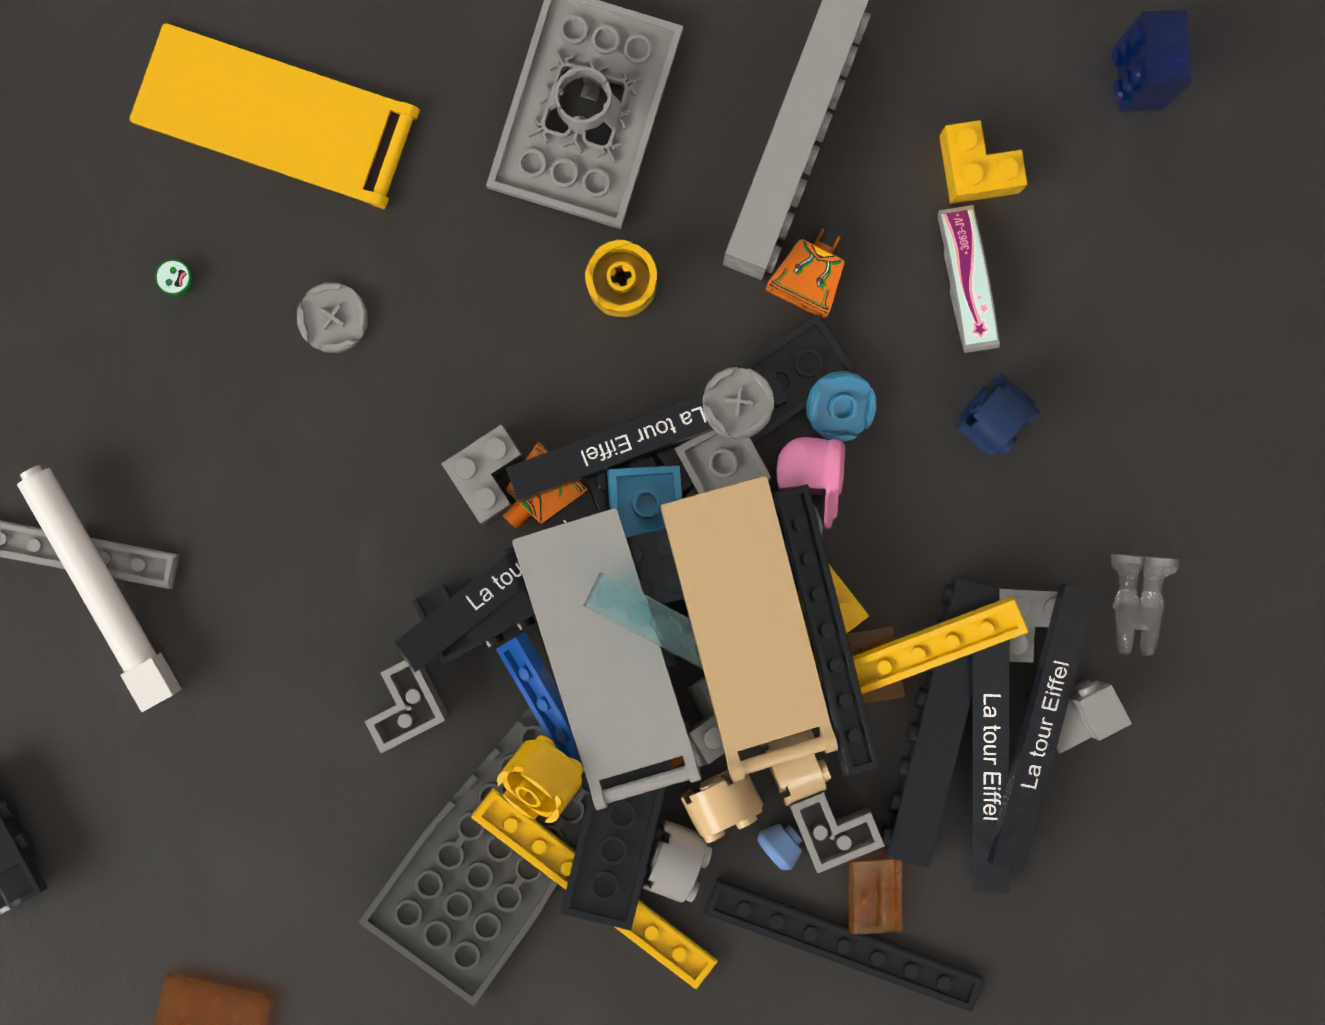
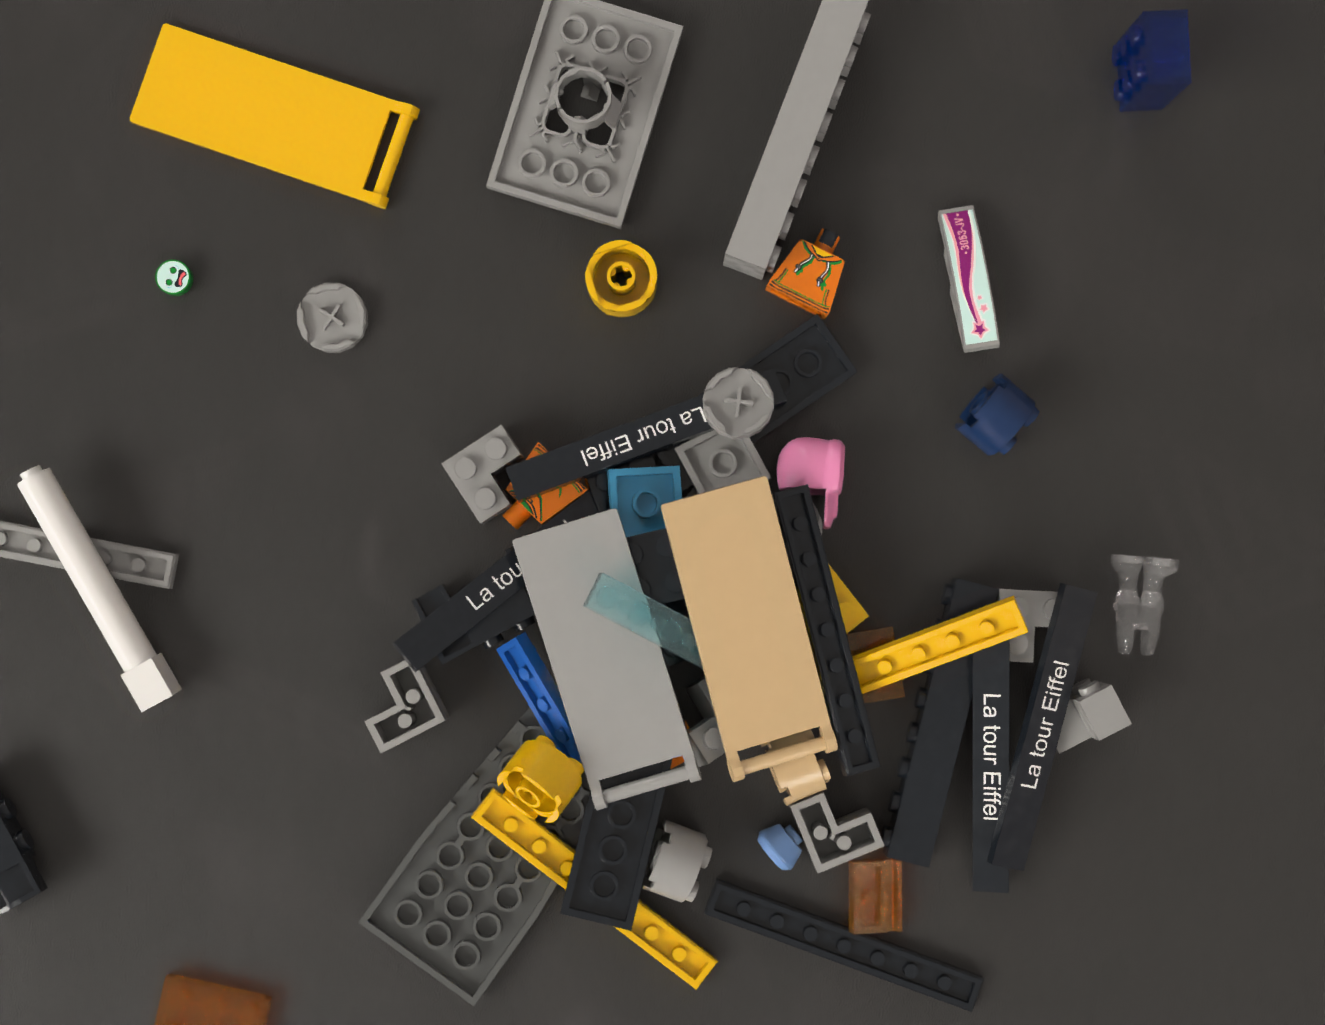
tan brick [680,770,764,843] -> none
dark azure tile [806,370,877,441] -> none
yellow brick [939,120,1027,204] -> none

